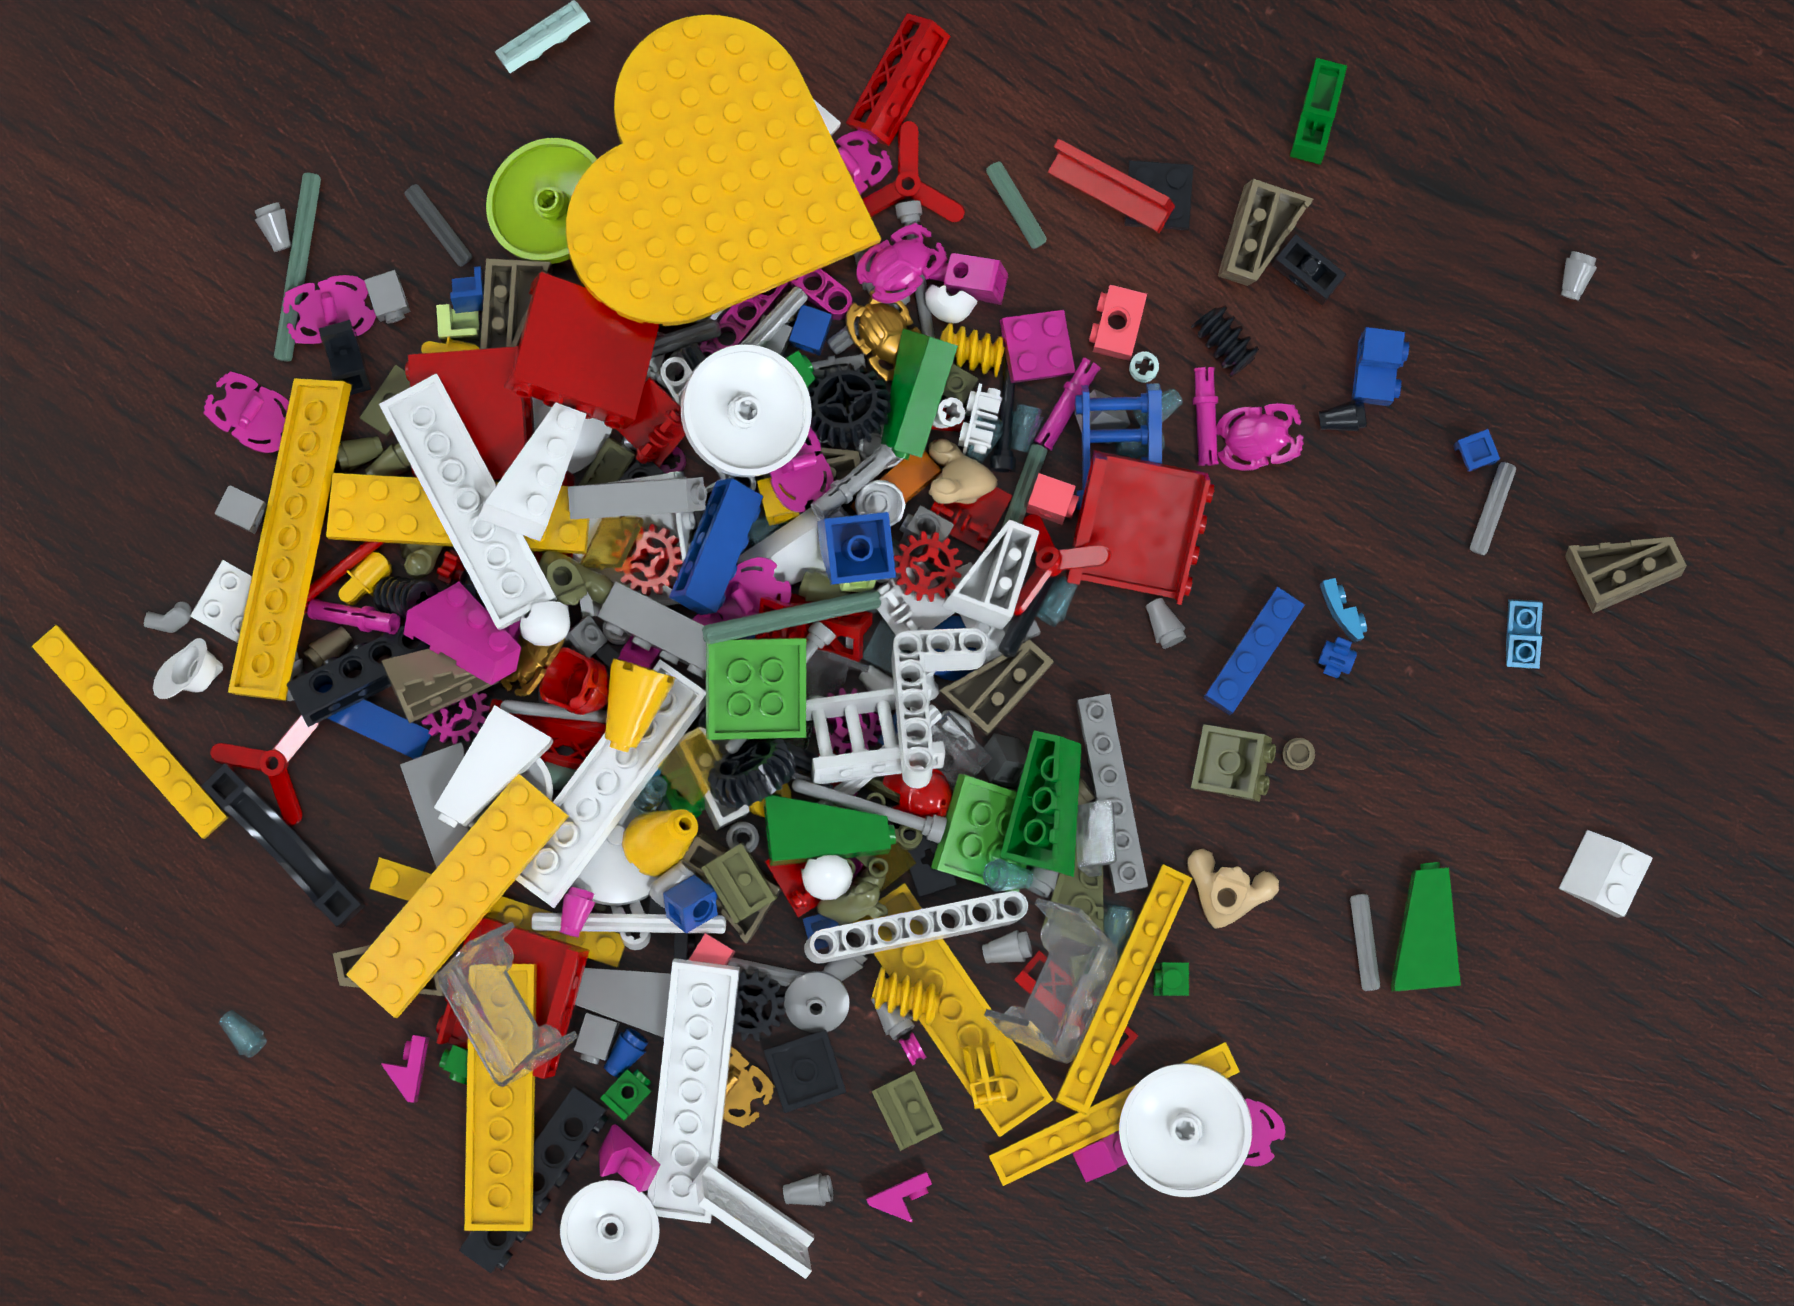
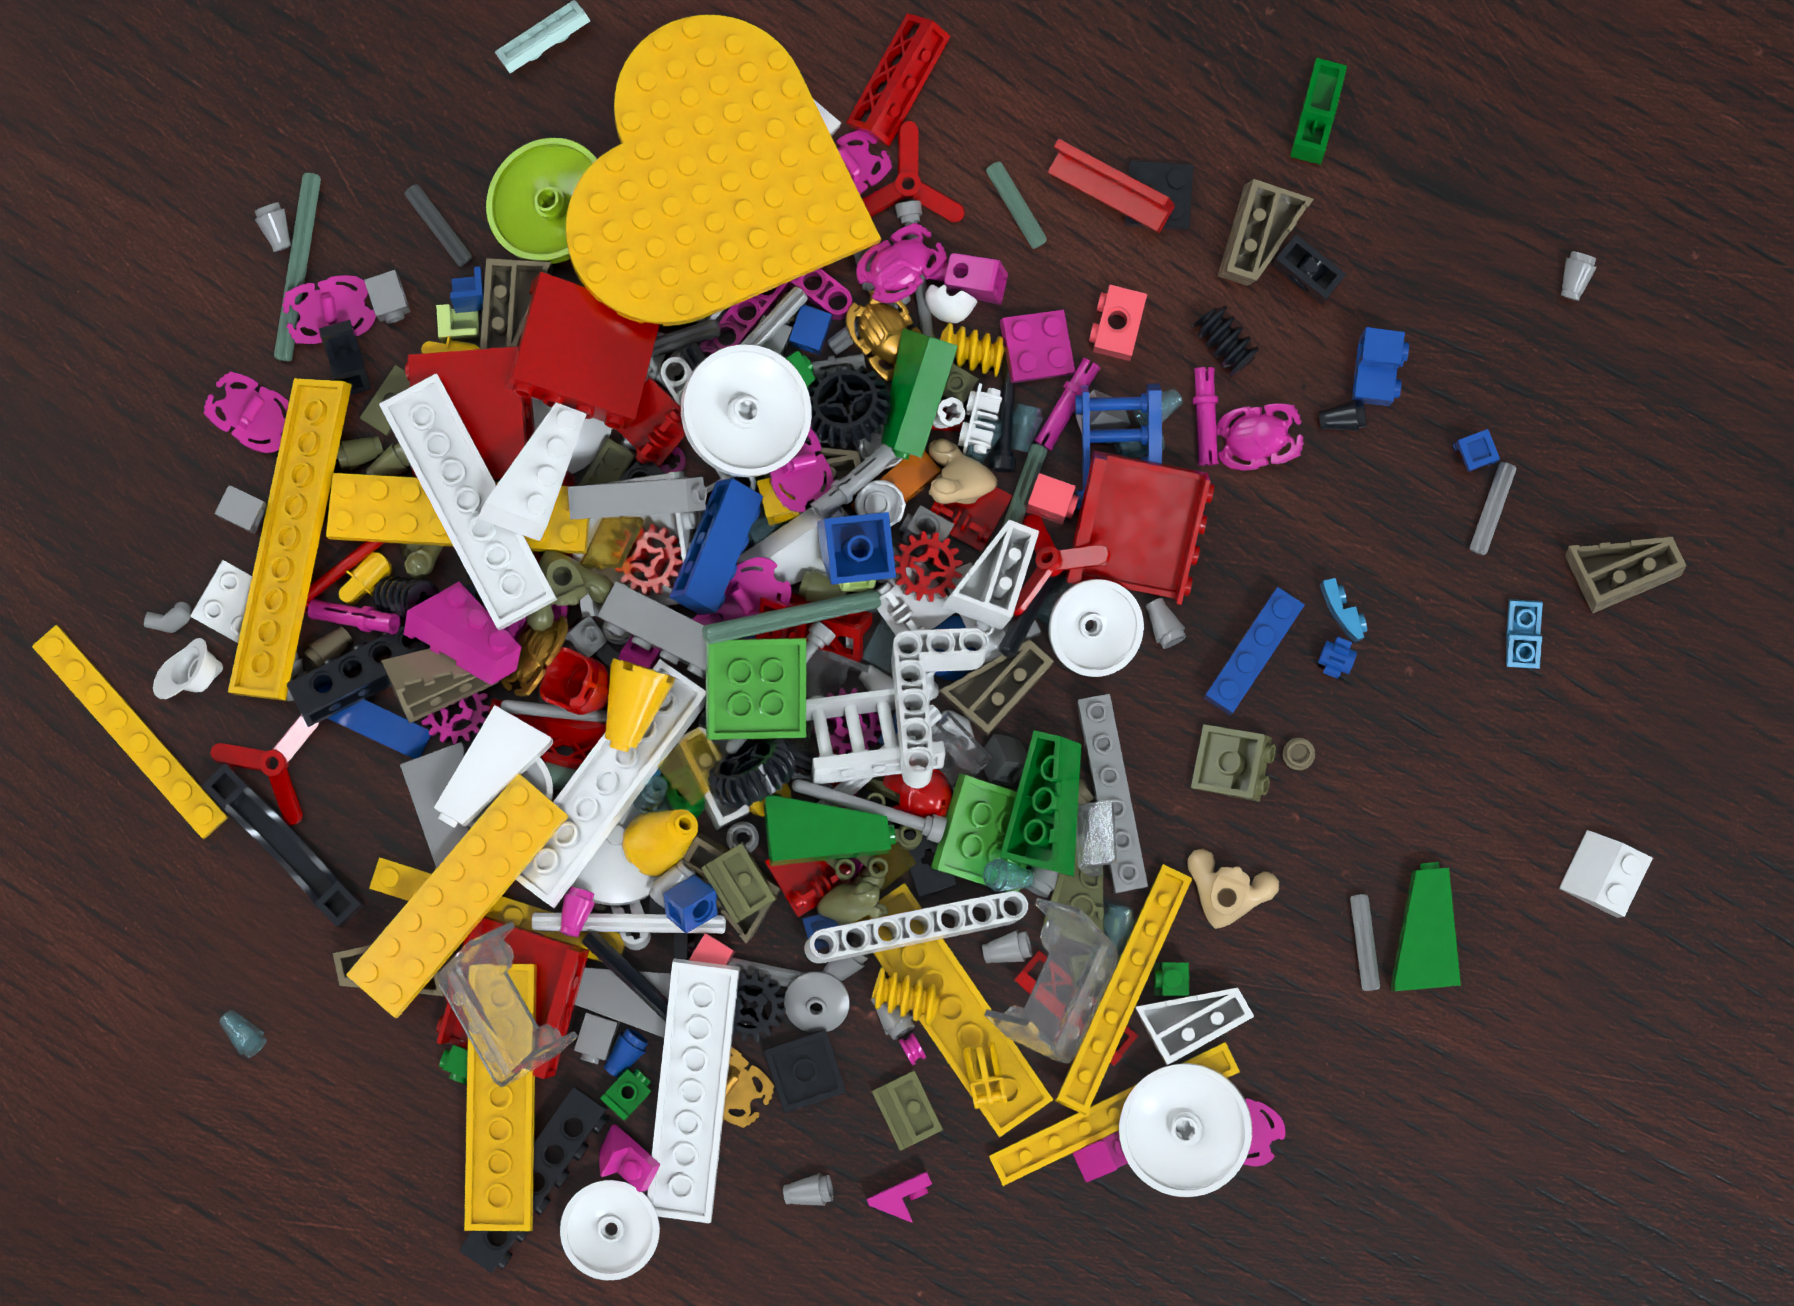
dark pink slope [381,1035,430,1103] -> none
red plate [437,550,467,586] -> none
white hair [520,601,570,646] -> none
white fence [688,1162,814,1279] -> none
white hair [801,855,853,900] -> none
light aqua bush [1129,352,1159,383] -> none
none -> black axle [582,930,668,1022]
none -> white dish [1049,579,1144,677]
none -> white wedge [1134,988,1254,1065]

